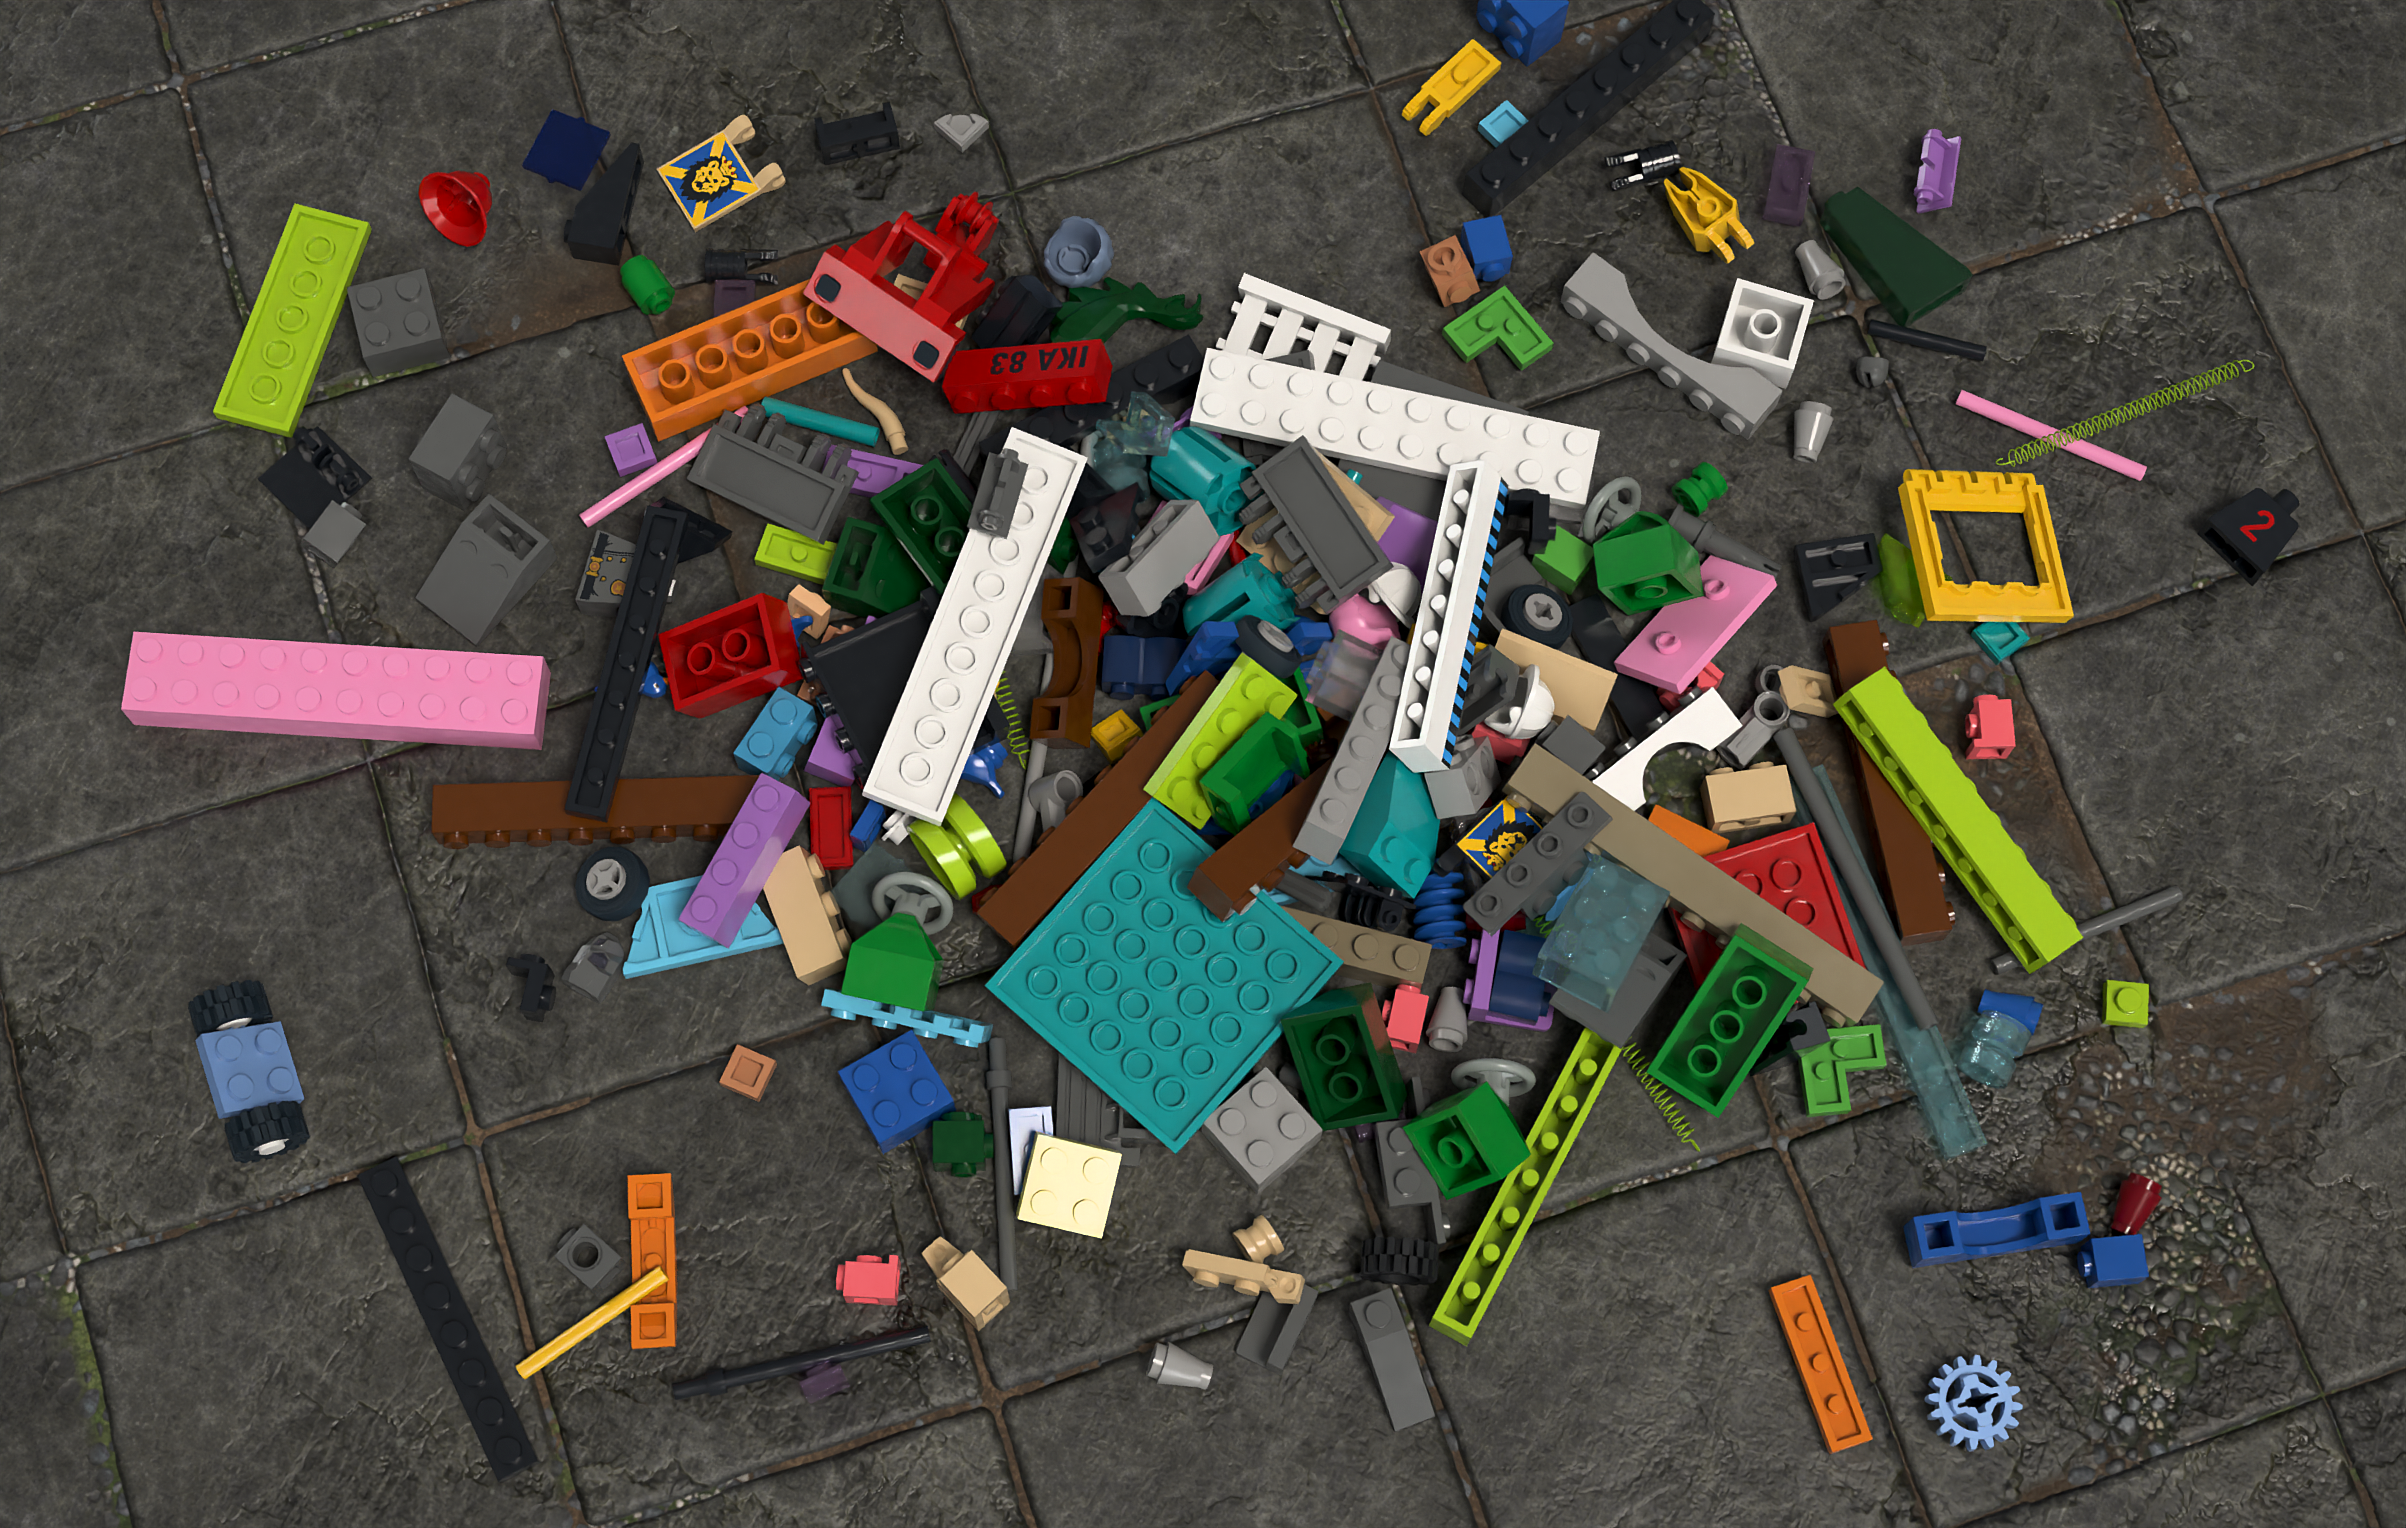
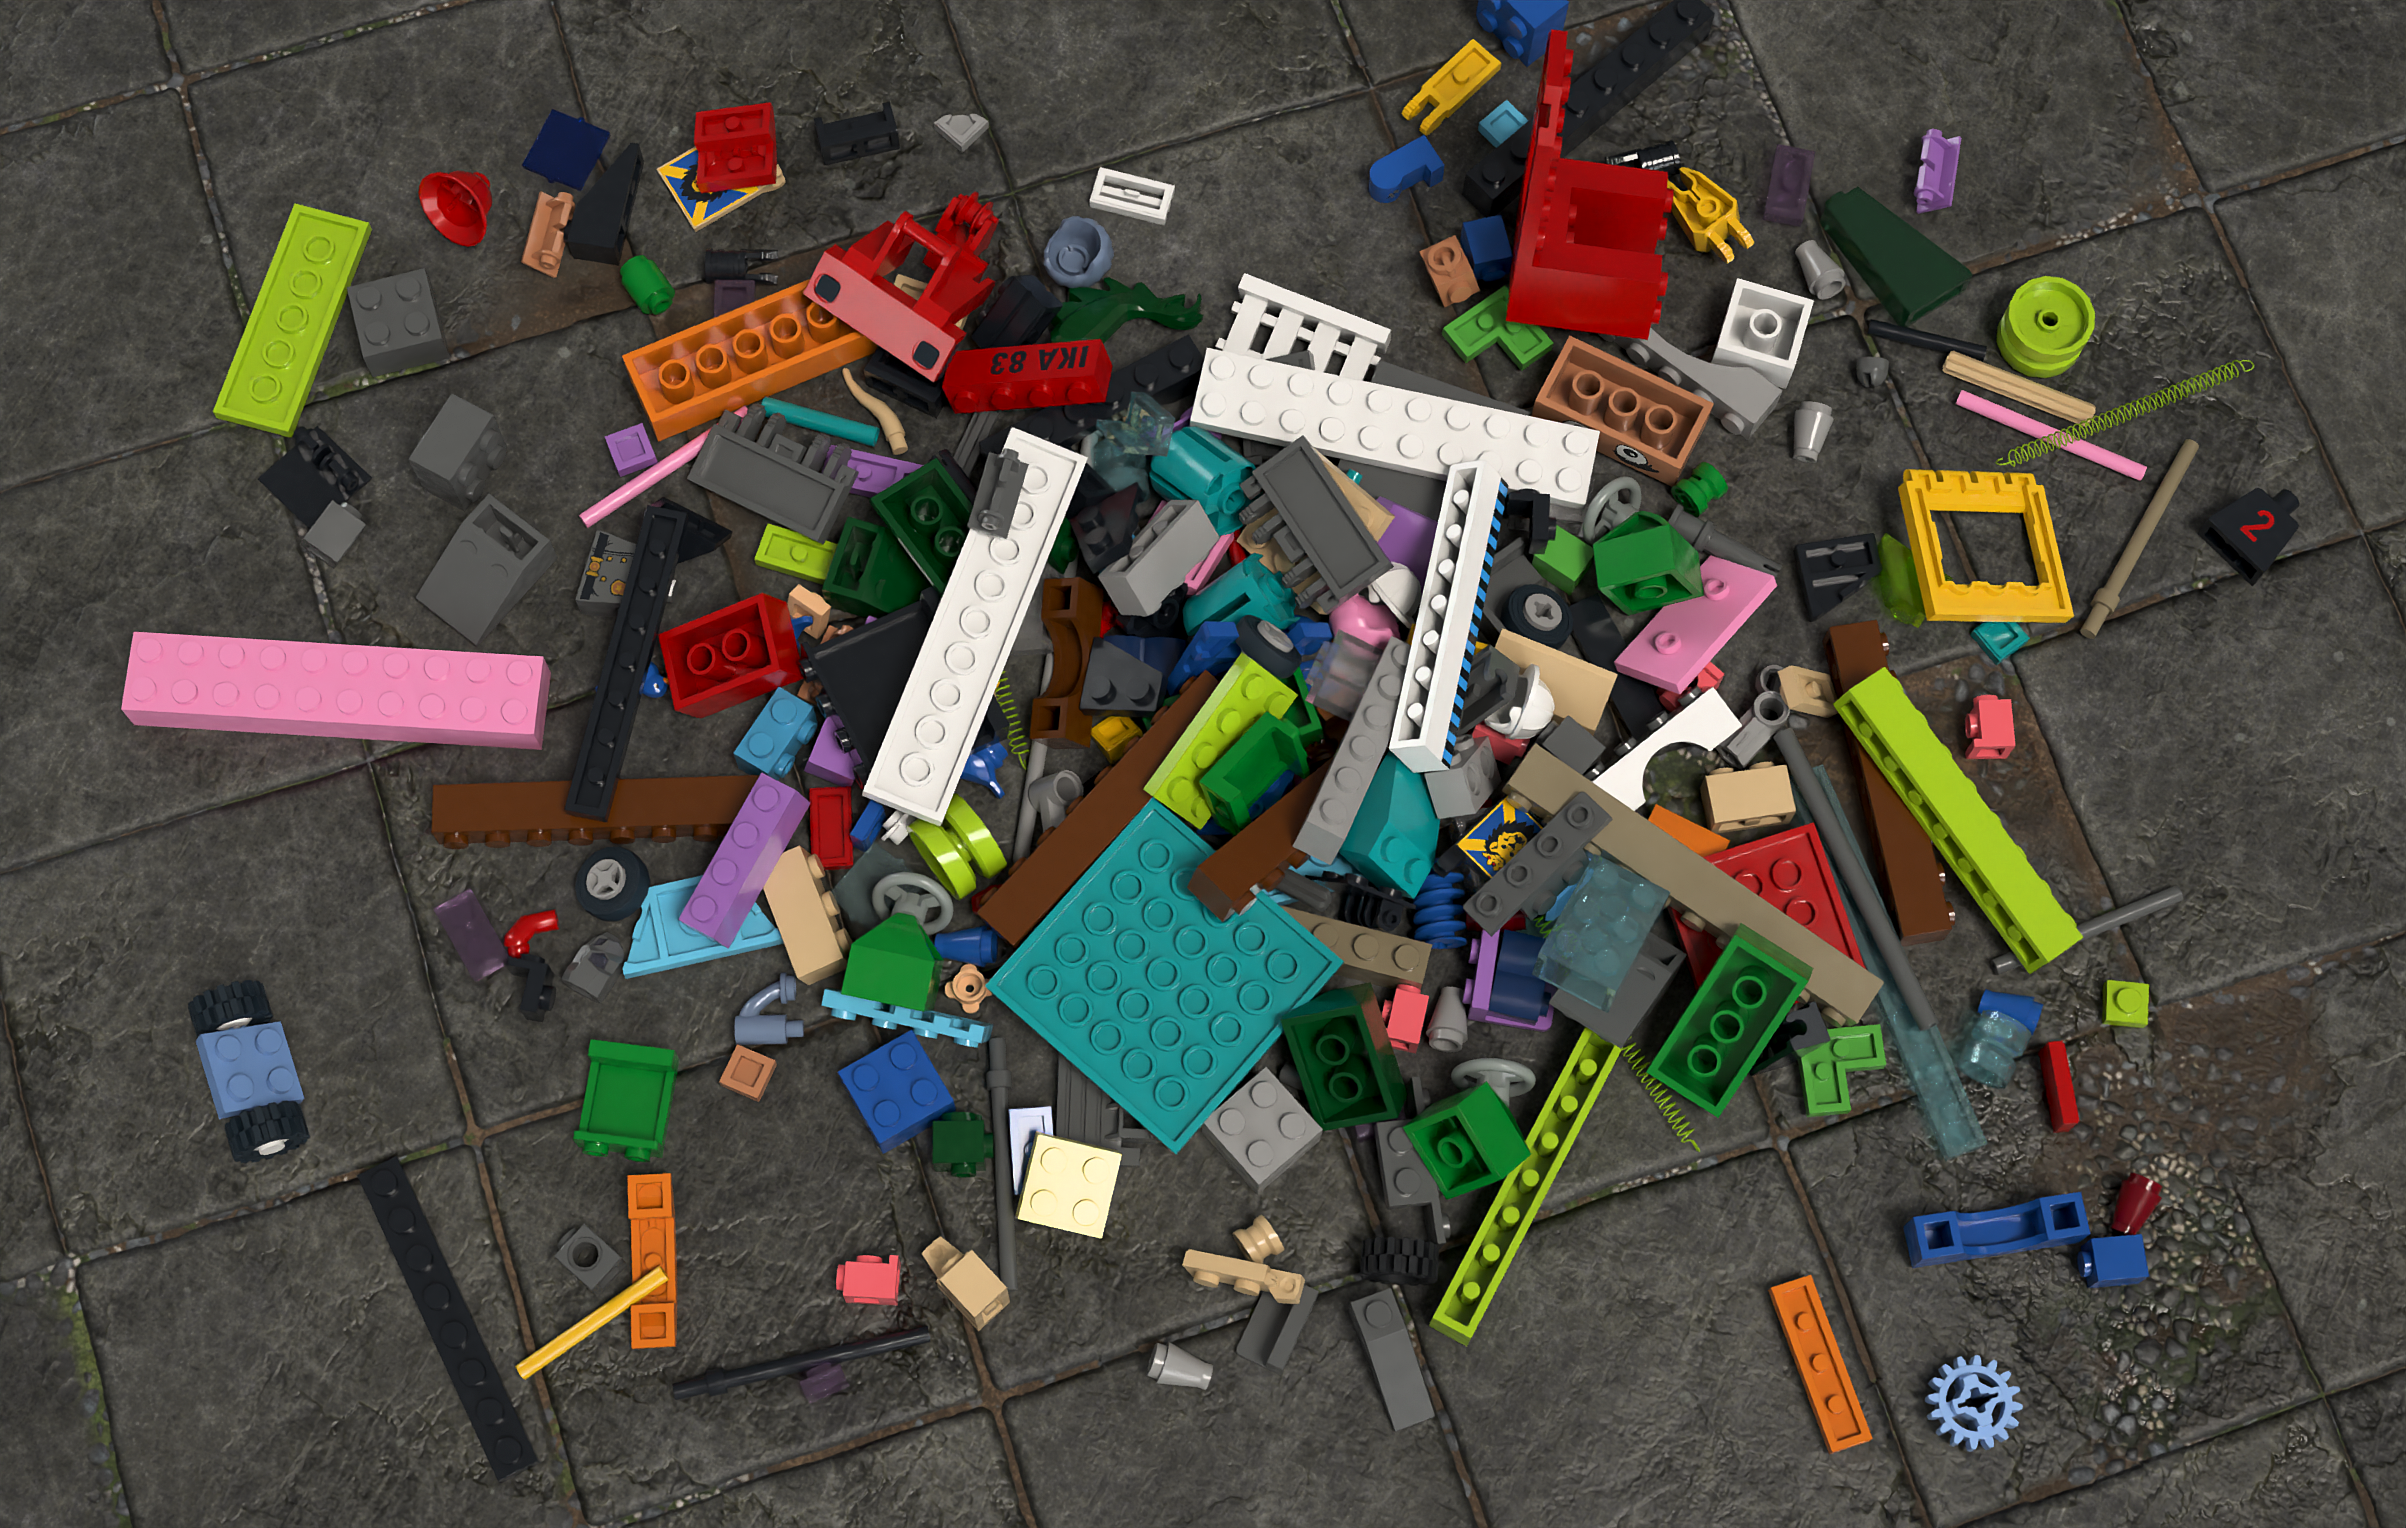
none -> clear purple plate [434,888,510,982]
none -> red arm [503,909,560,958]
none -> nougat hinge [521,191,576,278]
none -> green panel [573,1039,680,1162]
none -> red slope [694,102,777,193]
none -> sand blue plant [735,972,804,1045]
none -> black hinge [864,346,947,419]
none -> blue cone [935,925,998,967]
none -> light nougat plate [945,964,993,1014]
none -> black wing [1079,637,1168,718]
none -> white tile [1090,167,1175,226]
none -> blue leg [1368,135,1445,203]
none -> red bracket [1506,29,1674,340]
none -> nougat brick [1531,336,1714,487]
none -> tan axle [1943,351,2096,426]
none -> lime wheel [1996,276,2095,378]
none -> red tile [2038,1040,2080,1133]
none -> dark tan bar [2080,439,2199,639]

